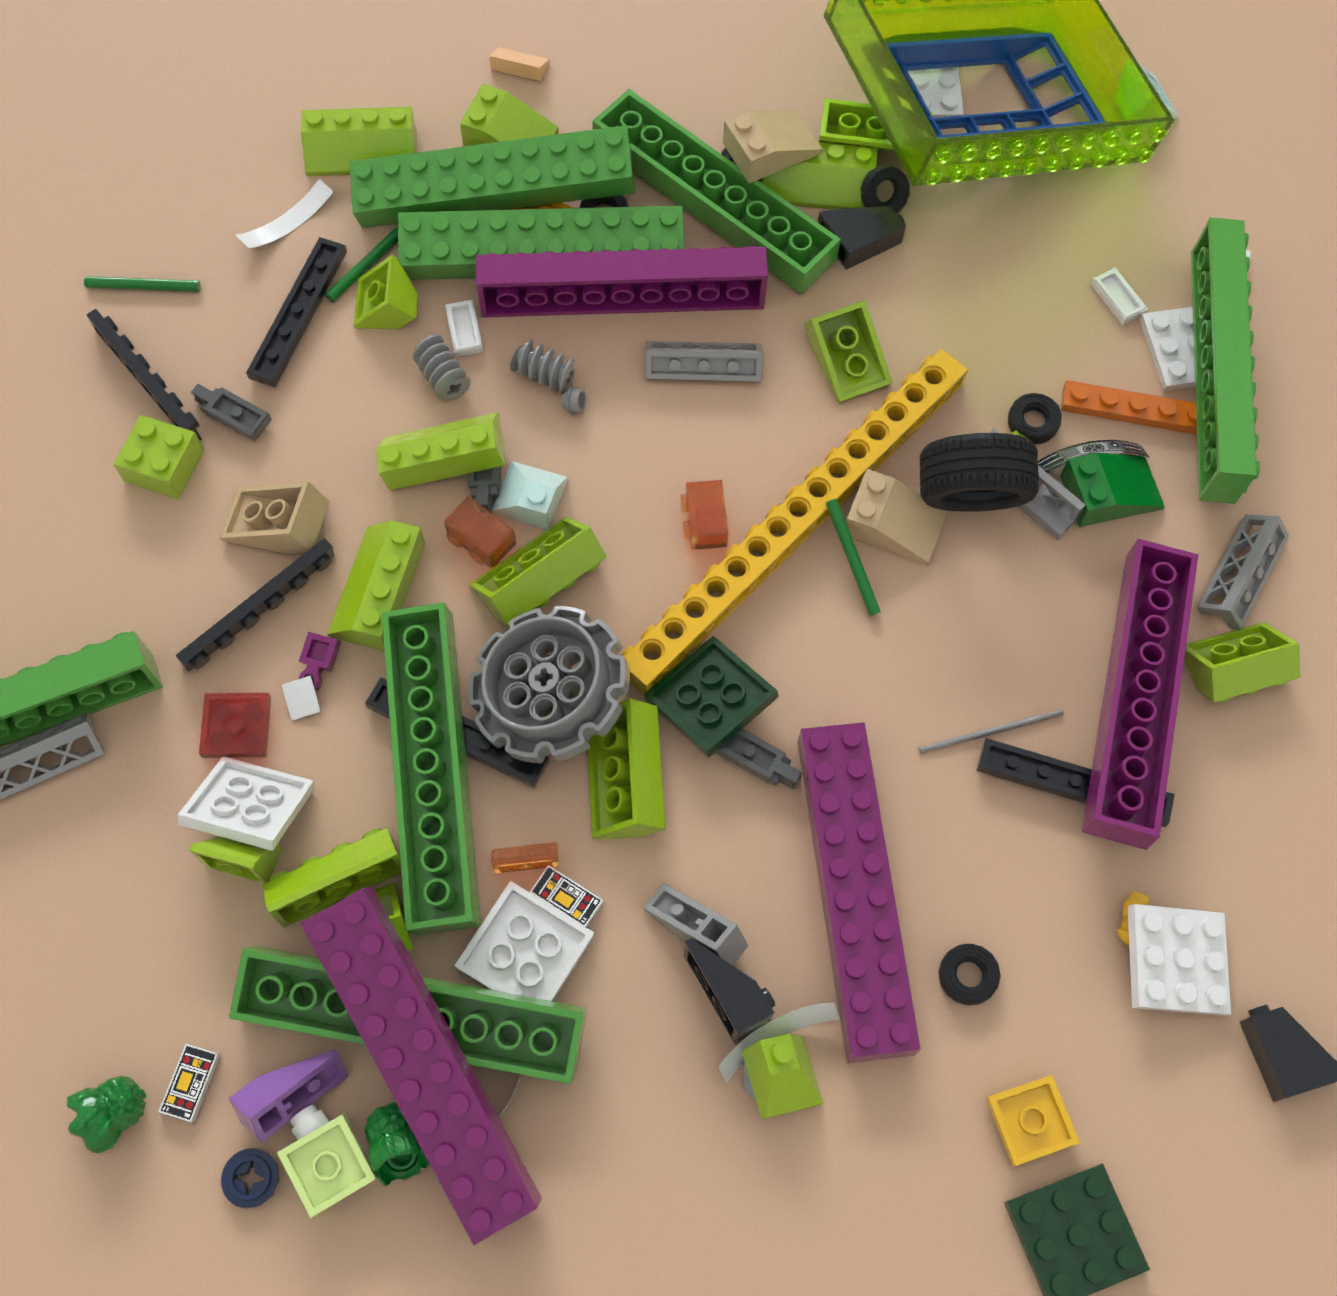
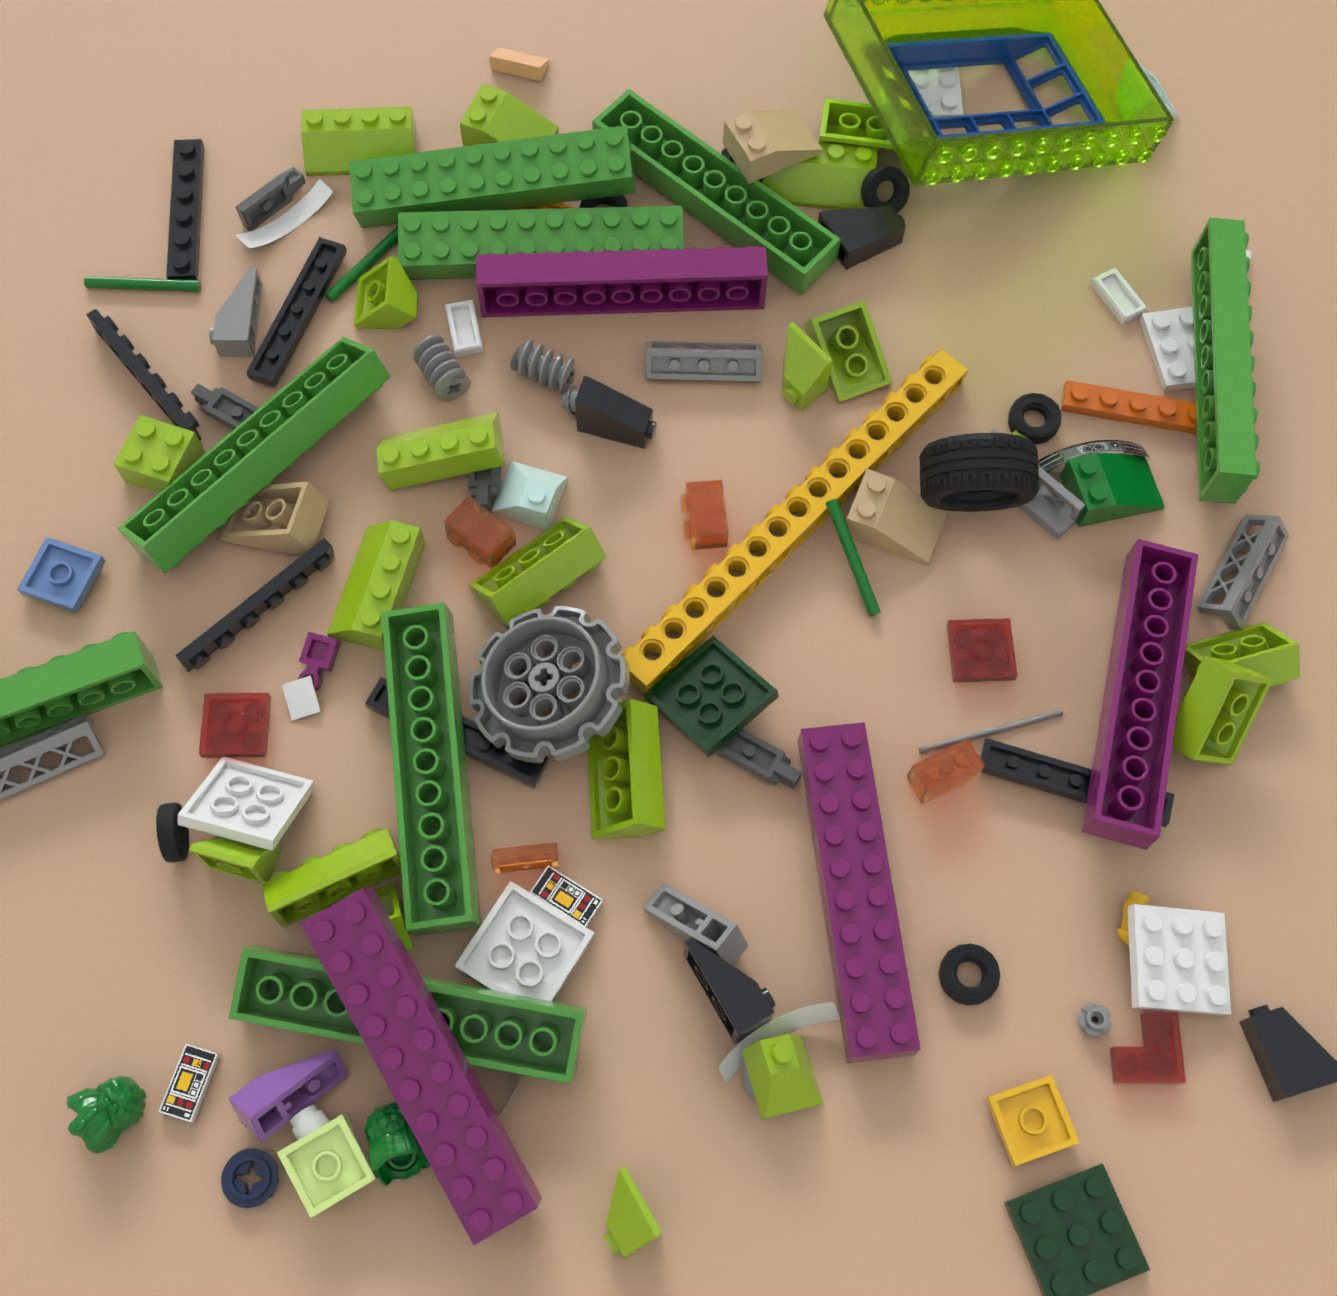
none -> medium blue plate [17,537,105,613]
none -> bright green brick [117,337,390,573]
none -> black tyre [156,803,189,863]
none -> black plate [166,139,204,280]
none -> light grey slope [209,267,263,357]
none -> dark grey hinge [236,167,306,231]
none -> black slope [575,376,657,449]
none -> lime slope [604,1166,662,1259]
none -> lime slope [782,322,833,411]
none -> clear orange brick [907,738,985,805]
none -> clear red plate [946,618,1018,682]
none -> light grey plate [1078,1003,1112,1037]
none -> clear red plate [1110,1012,1186,1084]
none -> lime slope [1172,656,1273,765]

